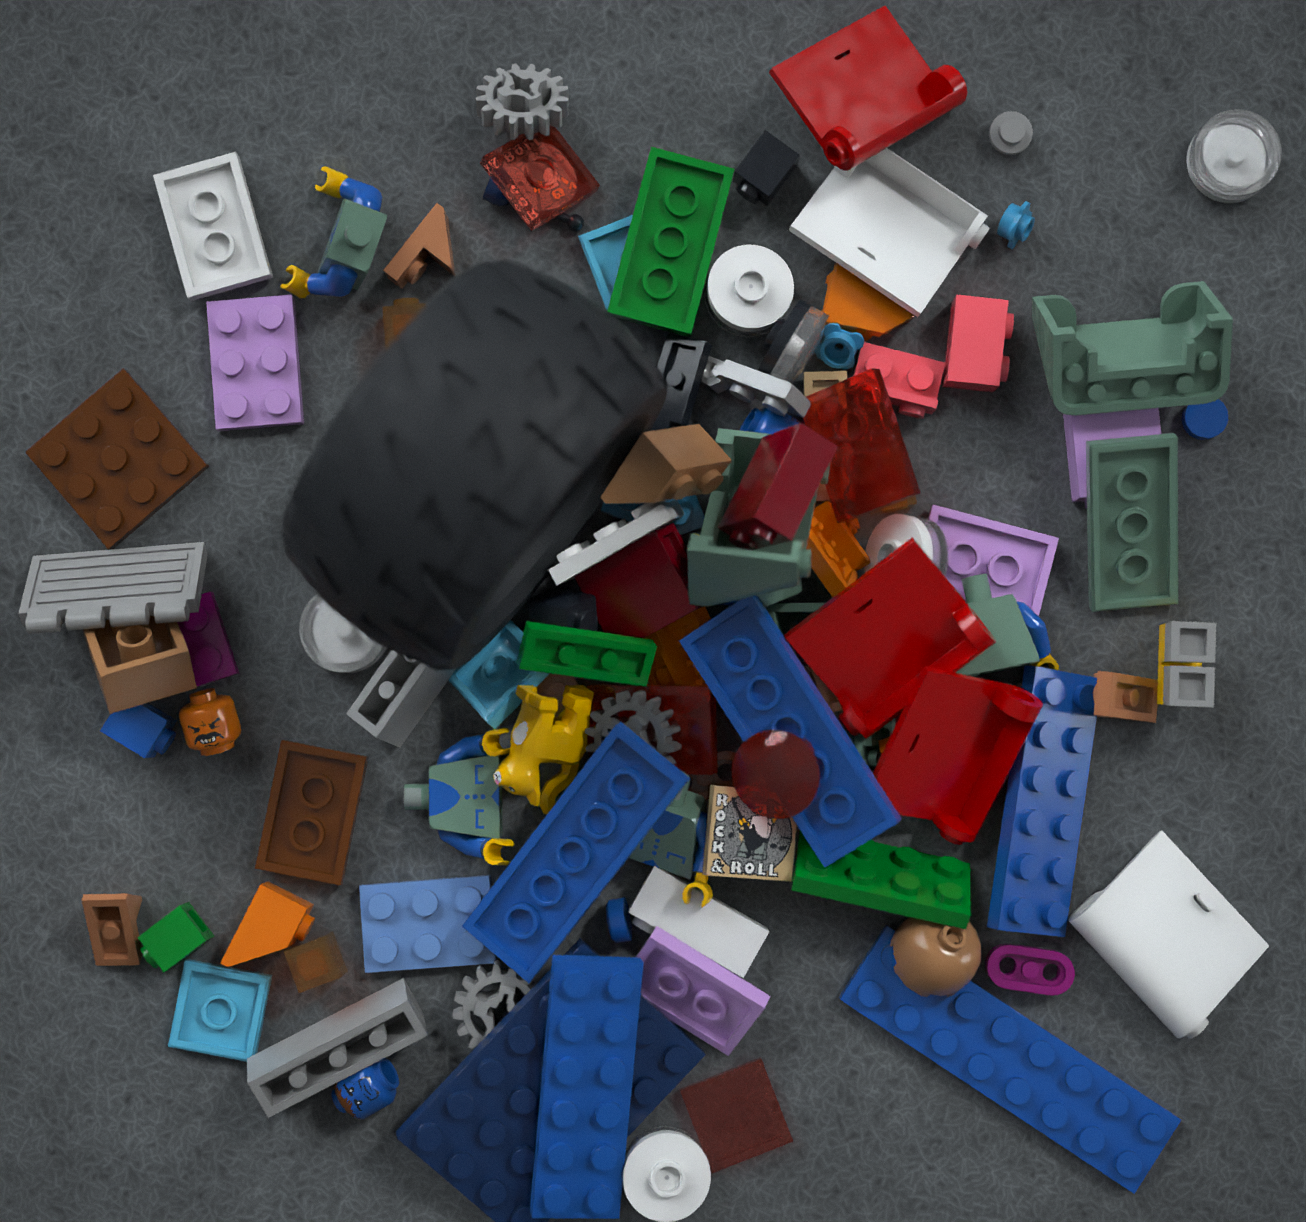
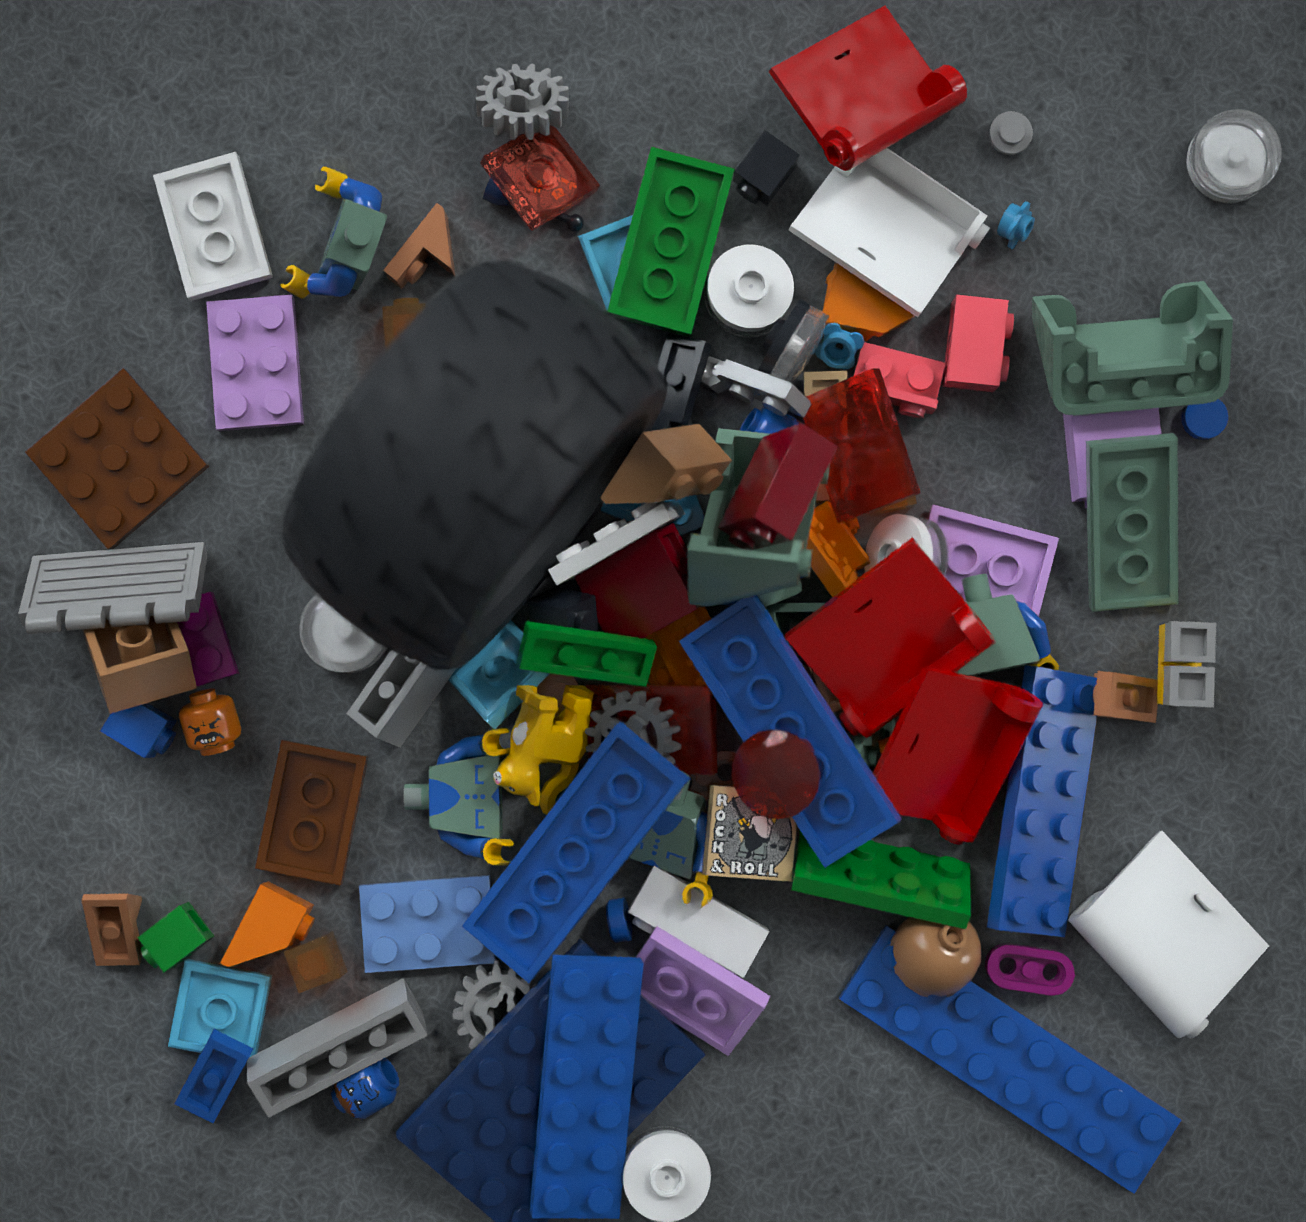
clear red tile [680,1057,793,1173] -> none
none -> blue plate [174,1029,253,1123]

